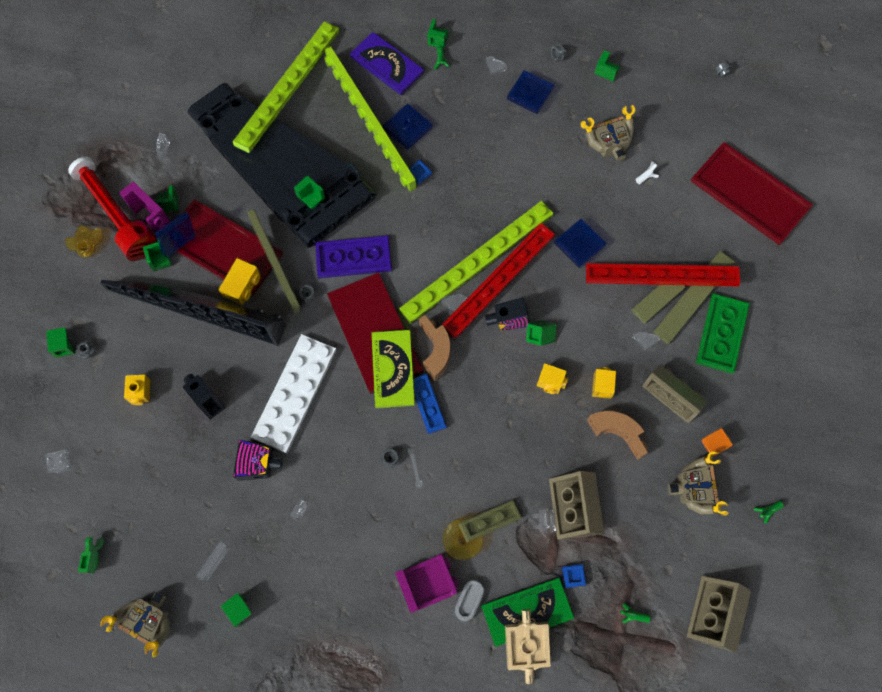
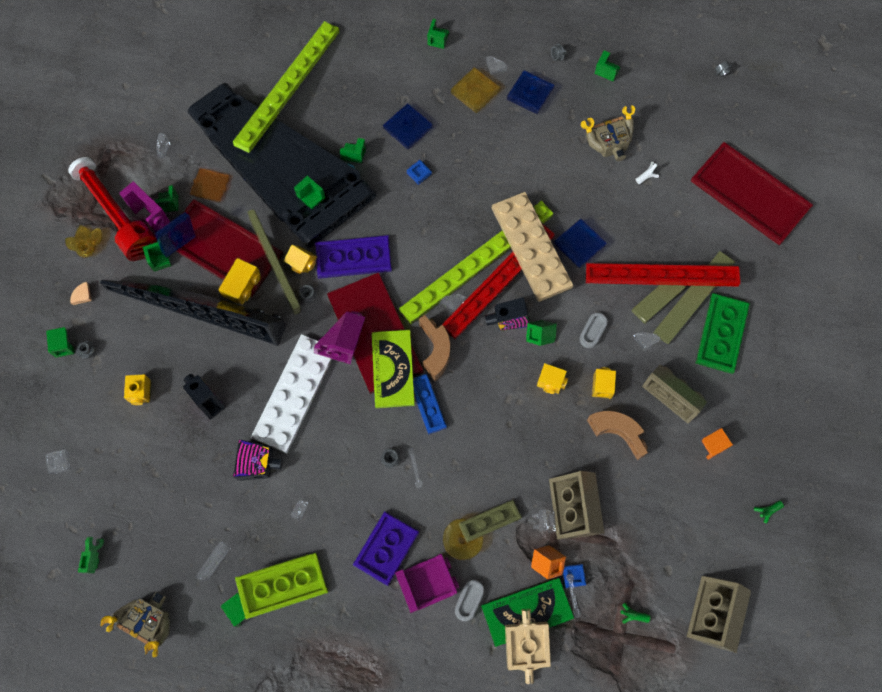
lime plate [324,47,416,192] -> none
dark purple tile [350,32,424,95] -> none
green bar [433,46,450,70] -> none
dark tan torso [668,452,729,516] -> none
none -> light nougat tile [70,282,92,305]
none -> clear orange piece [189,168,230,203]
none -> lime tile [235,553,328,620]
none -> yellow brick [284,245,317,274]
none -> magenta slope [314,311,365,365]
none -> green panel [340,138,366,163]
none -> dark purple tile [353,511,419,586]
none -> clear yellow plate [451,67,500,113]
none -> tan plate [492,192,573,302]
none -> orange panel [531,545,566,579]
none -> clear hinge [566,574,581,618]
none -> light grey tile [579,313,608,348]

